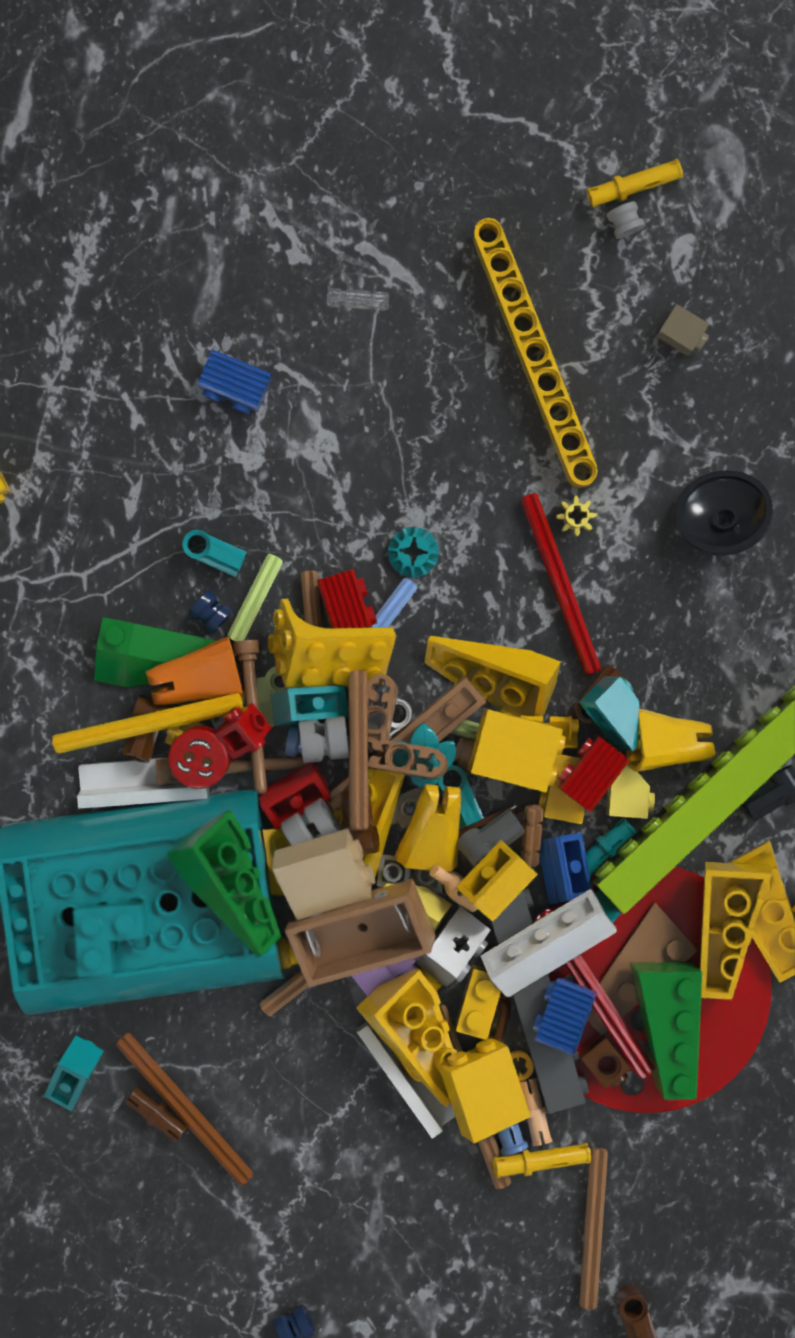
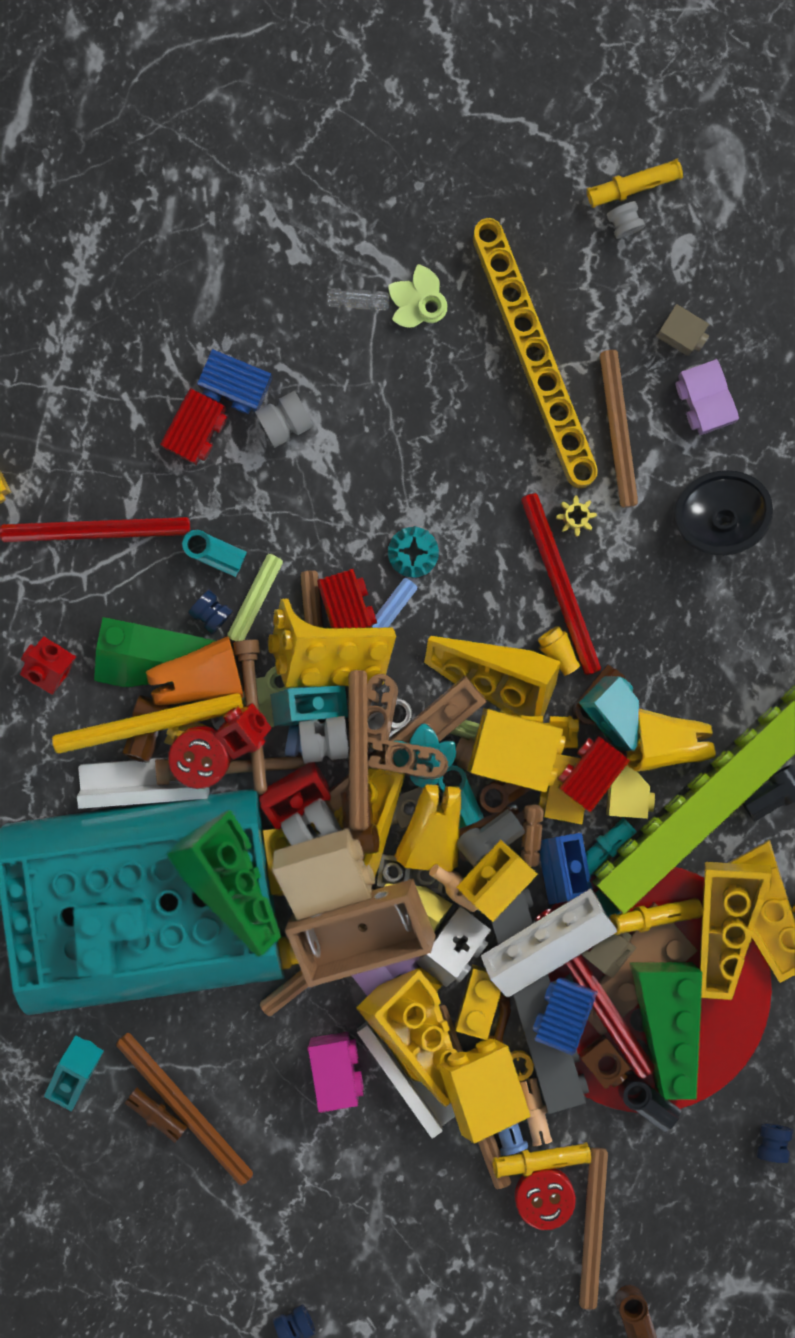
none -> red axle [0,517,191,542]
none -> red brick [20,636,76,695]
none -> red brick [160,388,228,465]
none -> light grey wheel [255,391,314,448]
none -> dark pink brick [308,1032,364,1112]
none -> yellowish green plate [388,265,447,328]
none -> reddish brown piece [477,779,531,813]
none -> red head [515,1168,576,1230]
none -> yellow cone [537,626,580,676]
none -> dark tan brick [581,932,637,978]
none -> medium nougat axle [600,350,638,507]
none -> yellow pin [609,898,703,935]
none -> black piece [618,1074,682,1133]
none -> lavender brick [675,359,739,435]
none -> dark blue wheel [757,1123,793,1163]

